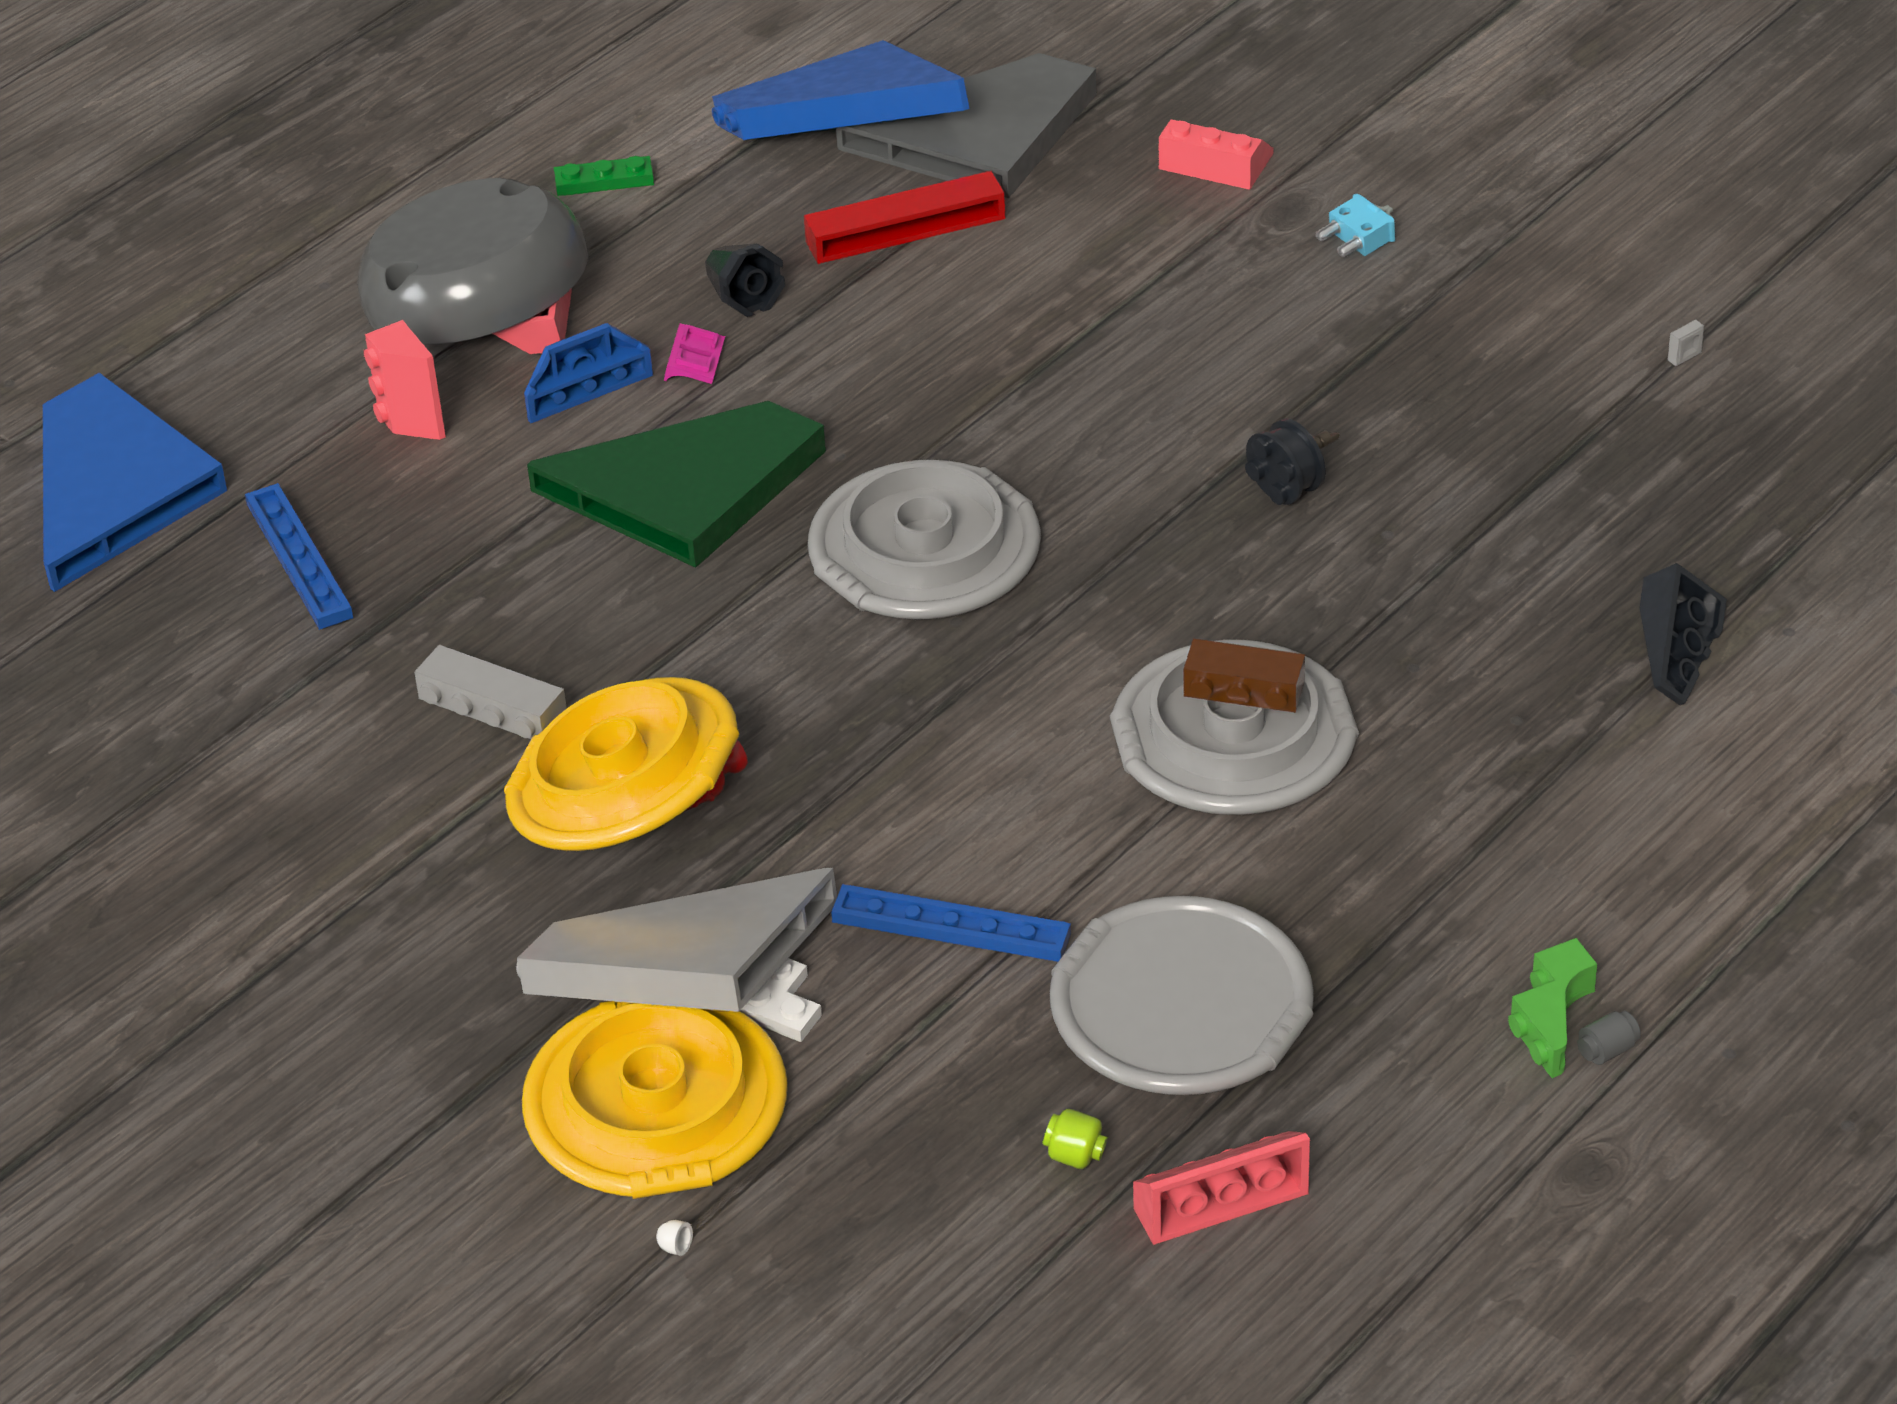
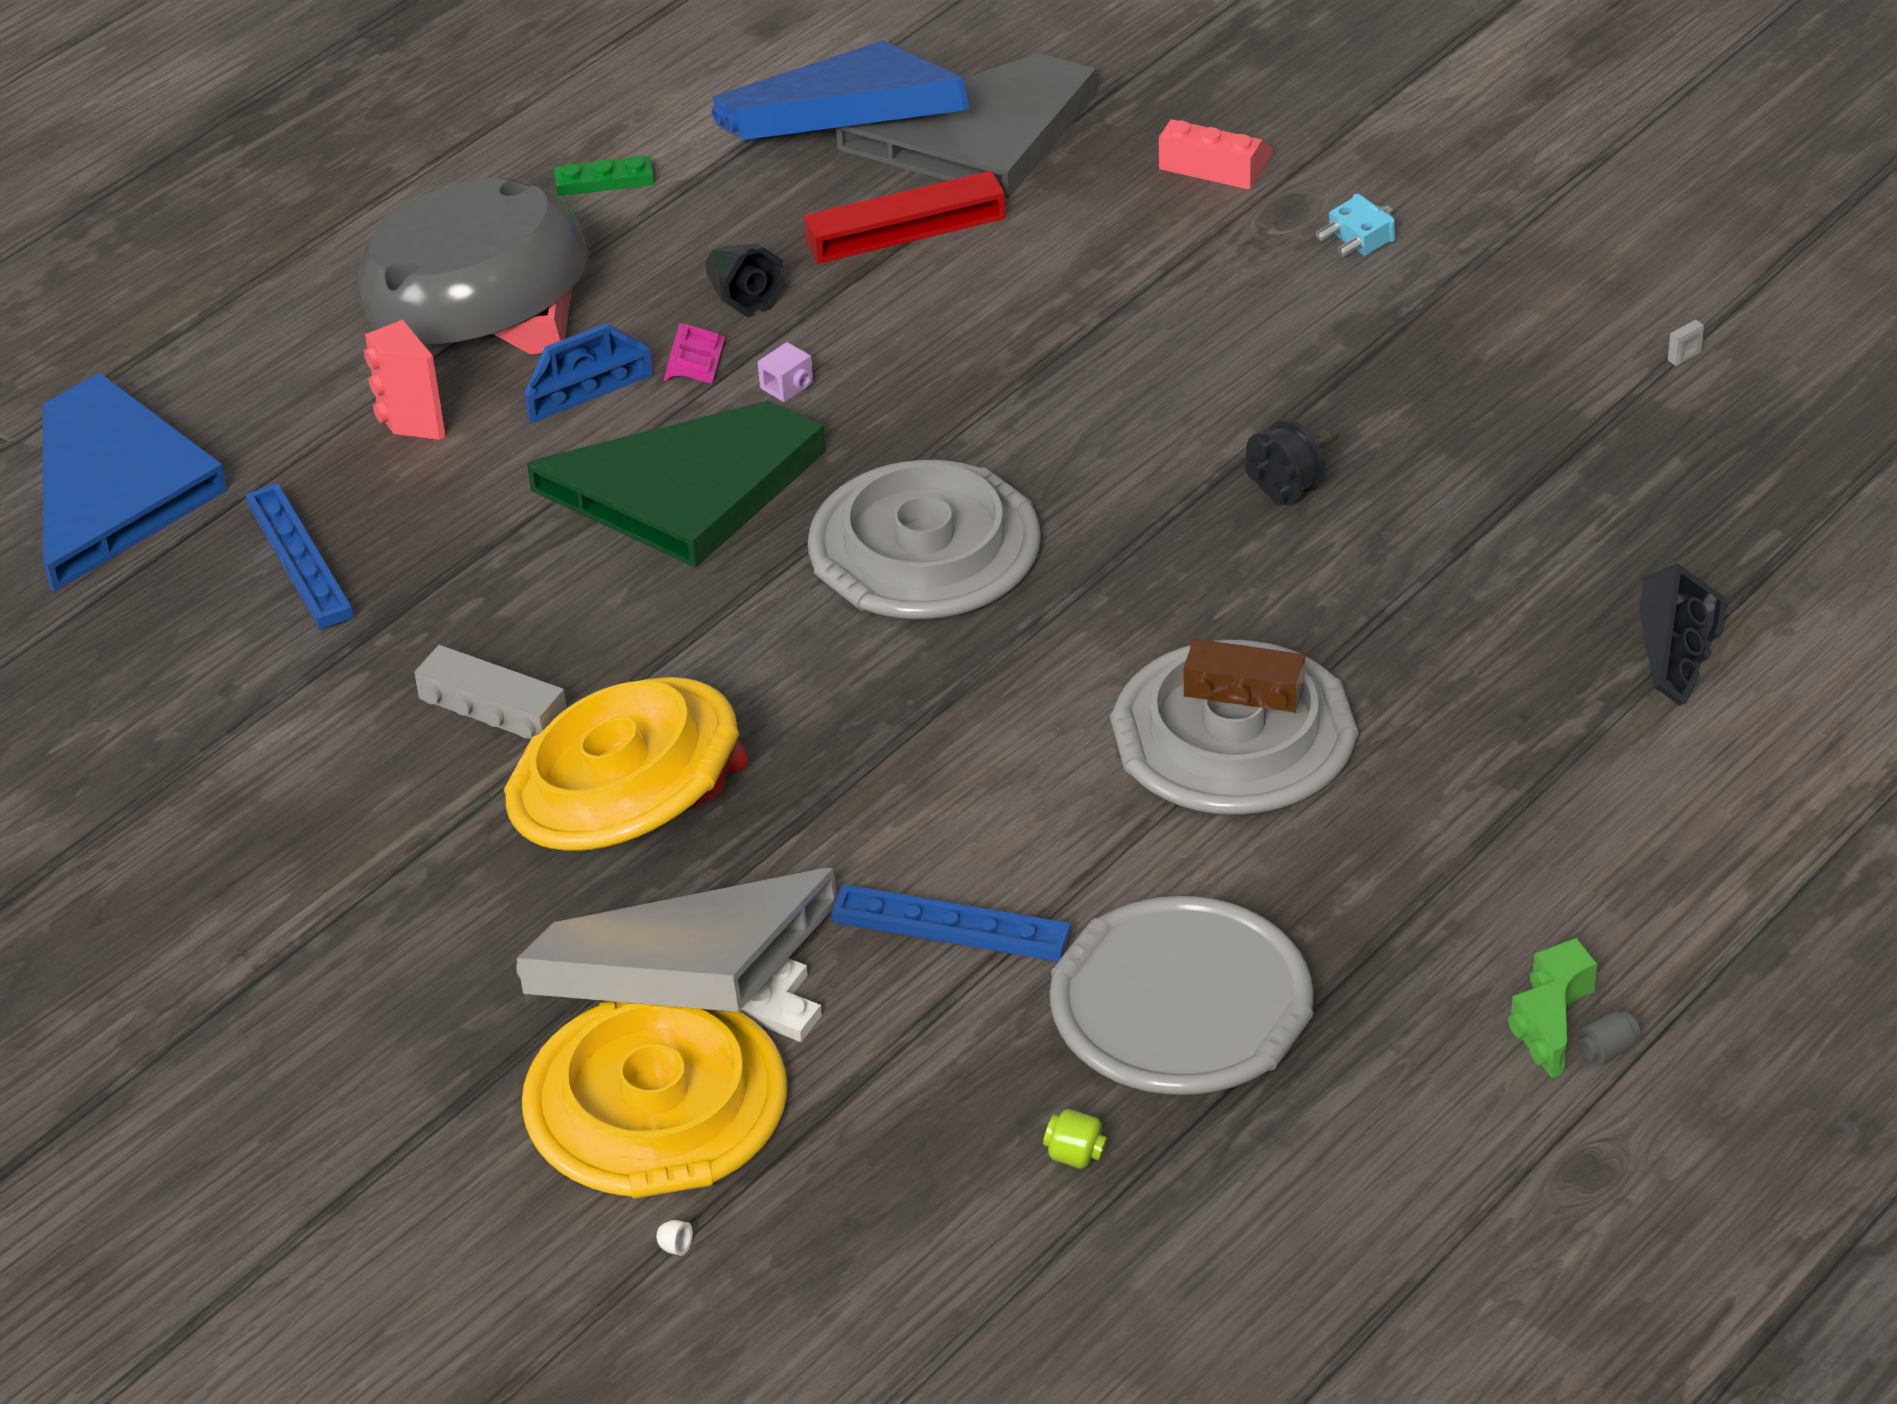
coral slope [1133,1131,1310,1245] -> none
none -> lavender brick [758,342,813,402]

